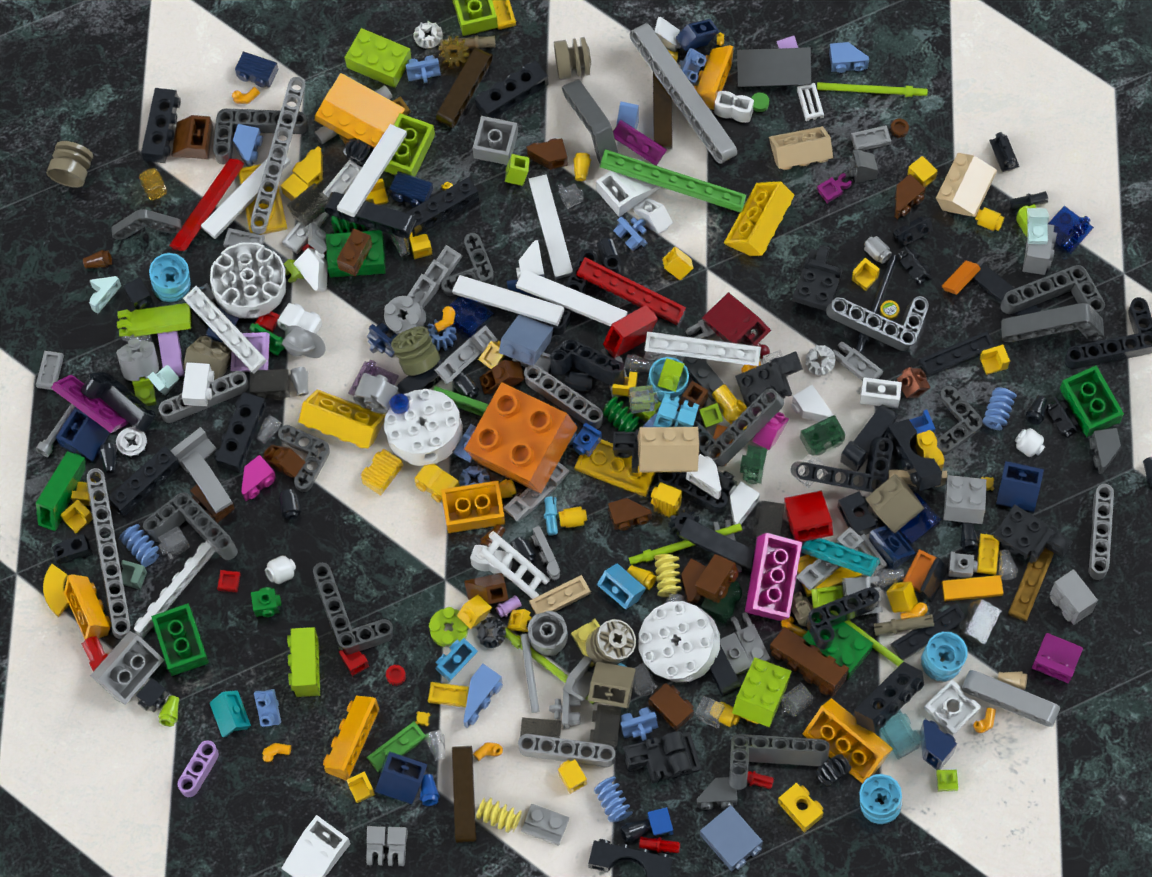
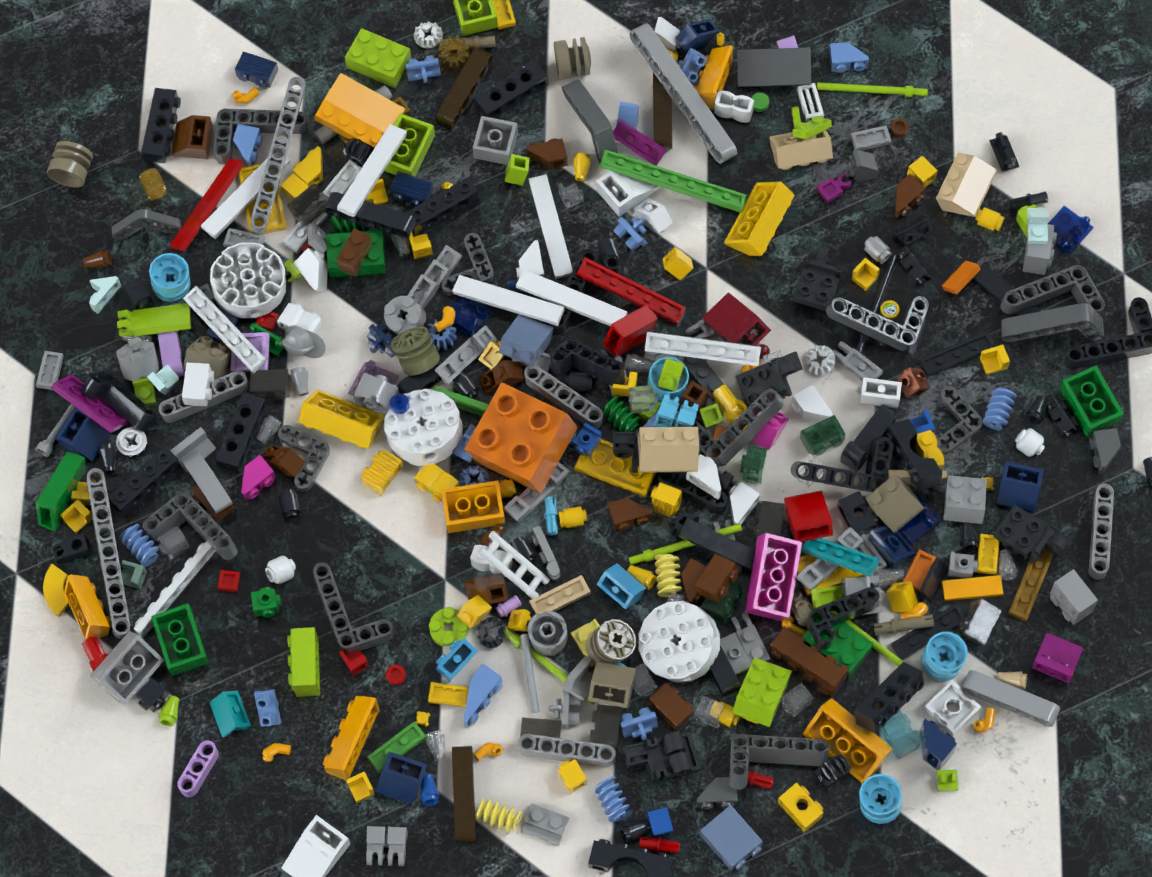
none -> lime plate [791,107,832,140]

